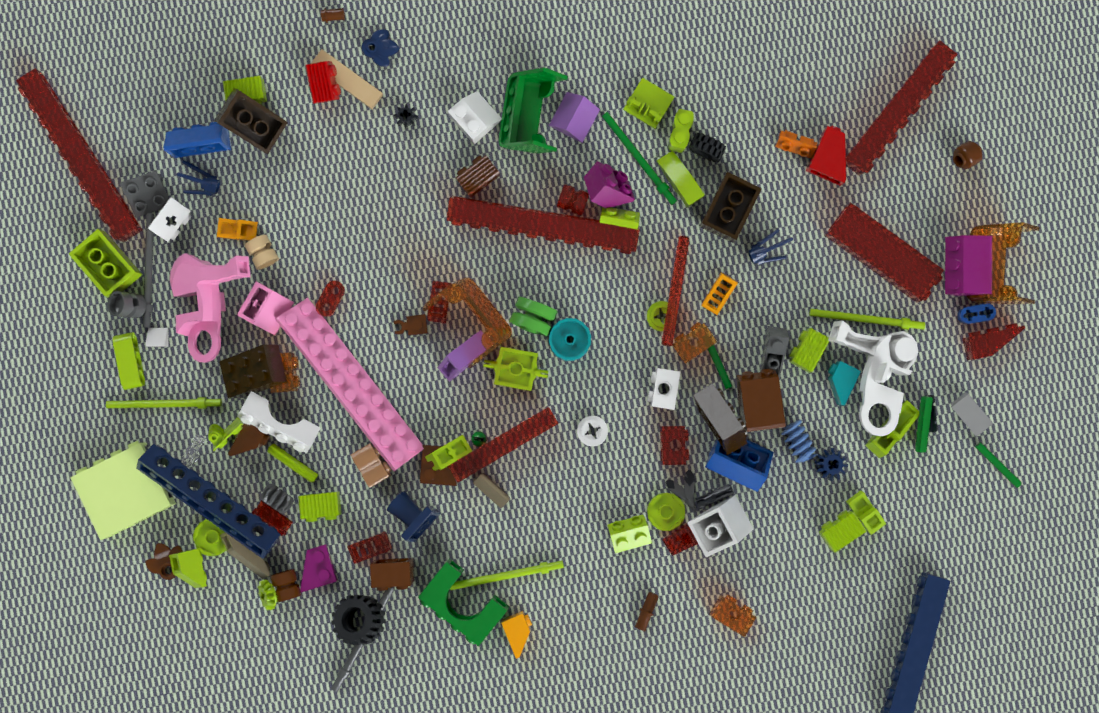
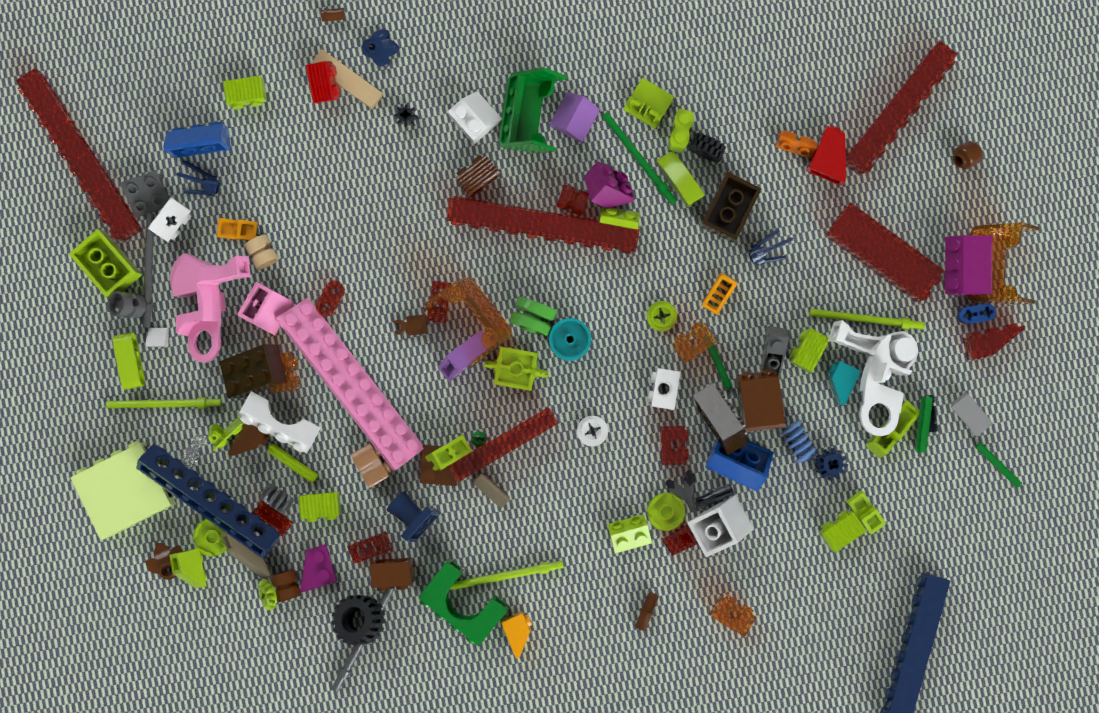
dark brown brick [214,88,288,155] -> none
clear red axle [661,236,690,347] -> none

